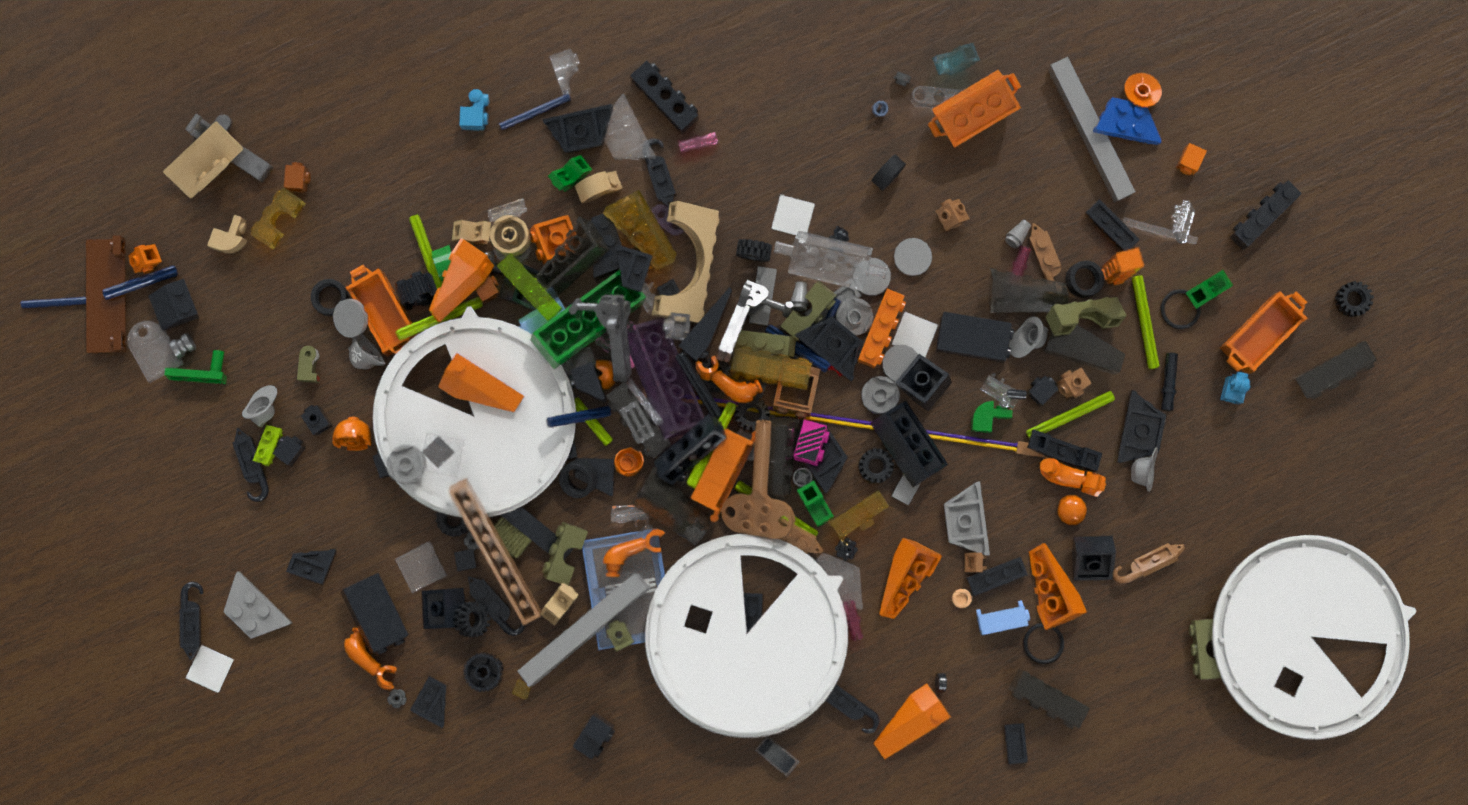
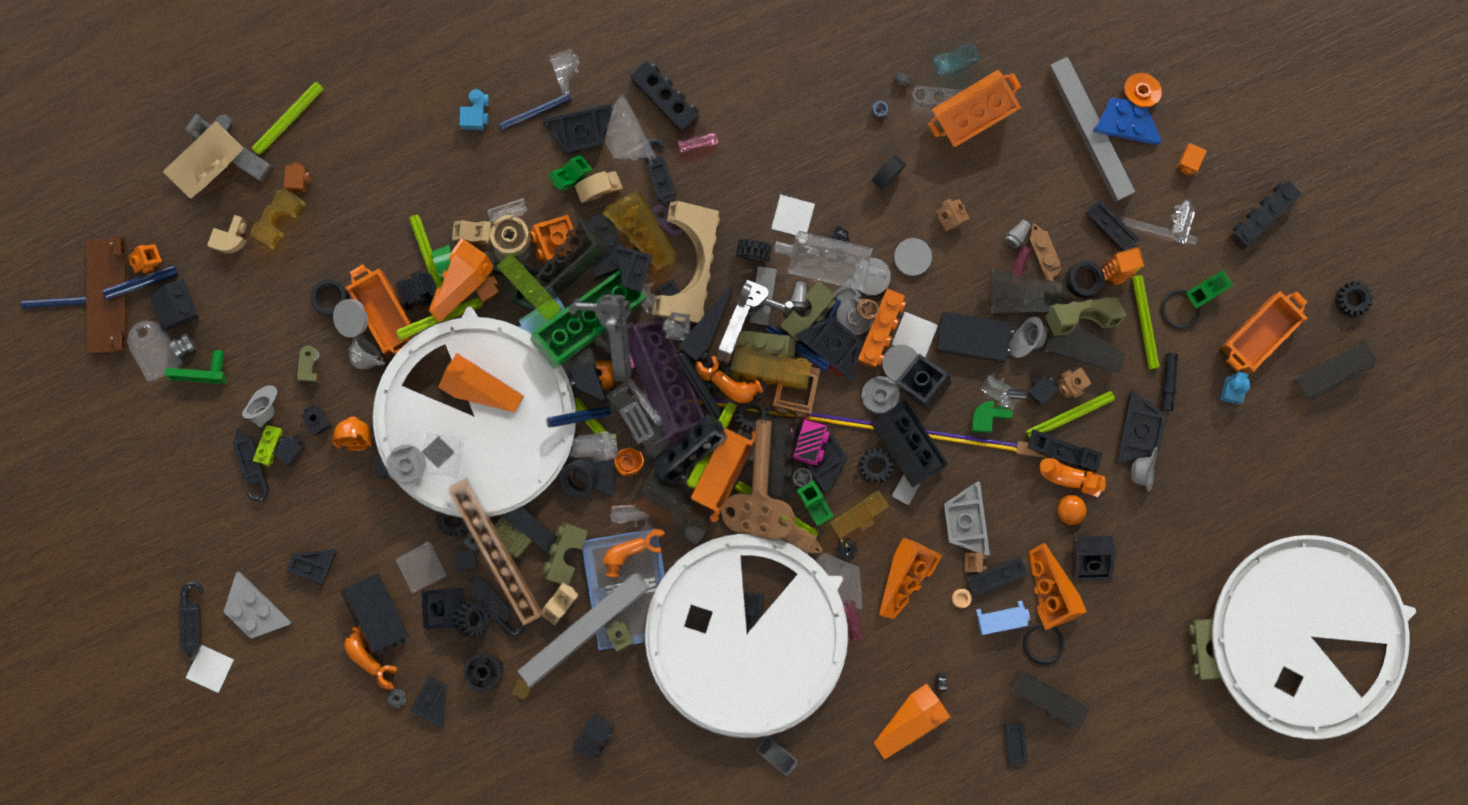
black plate [825,684,880,734] -> none
medium nougat plate [1113,543,1185,583] -> none
none -> lime axle [252,82,323,155]
none -> clear piece [569,431,618,462]
none -> medium nougat wheel [856,299,879,319]

